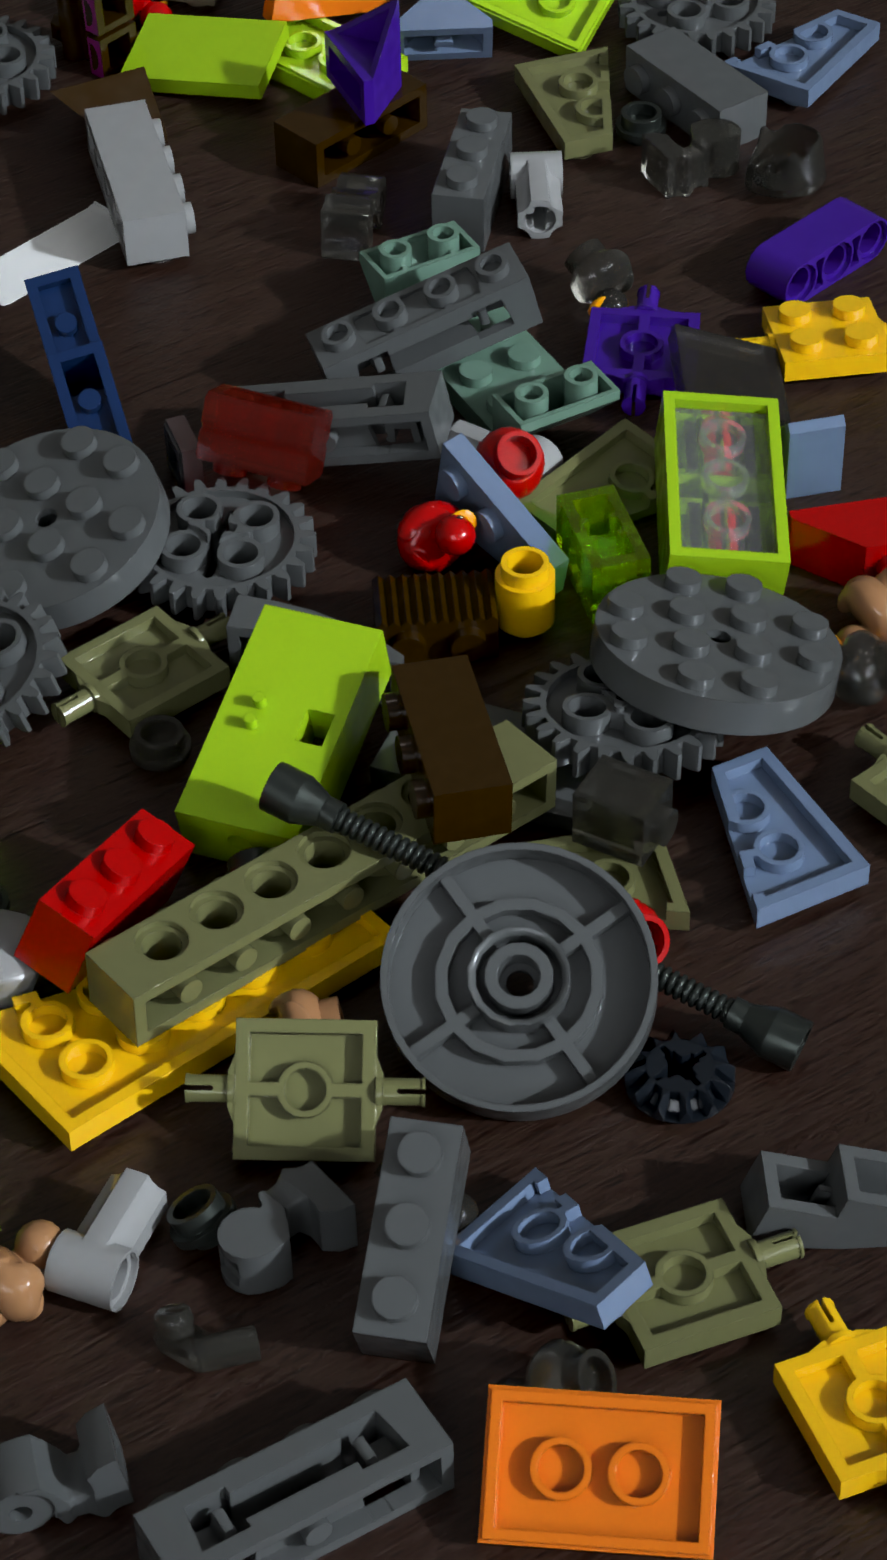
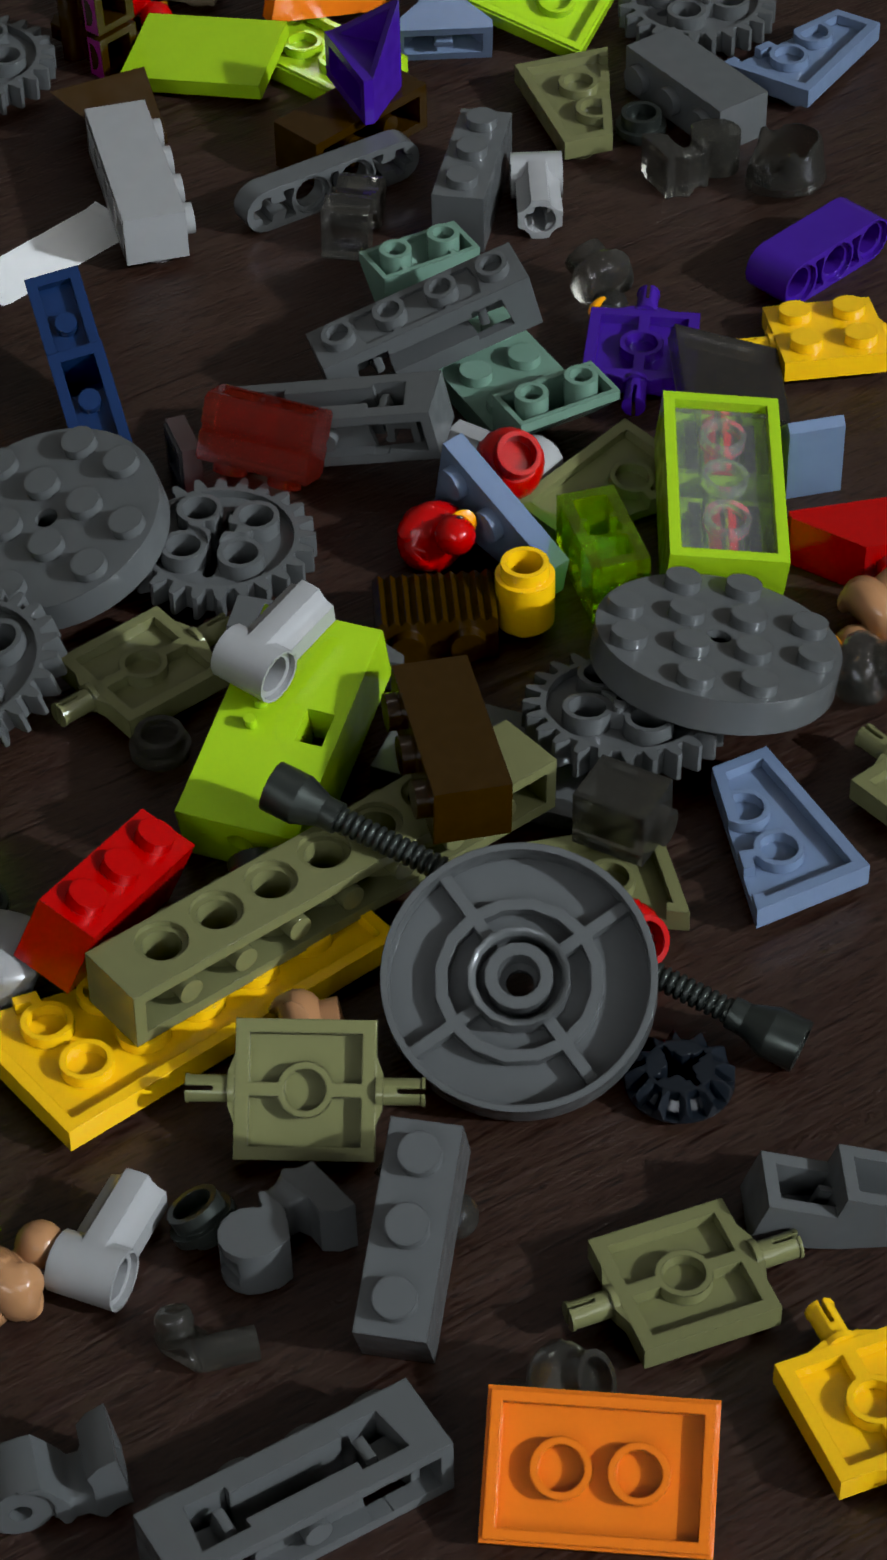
sand blue wing [450,1167,653,1330] -> none
none -> light grey piece [211,579,336,704]
none -> dark grey beam [234,129,420,233]

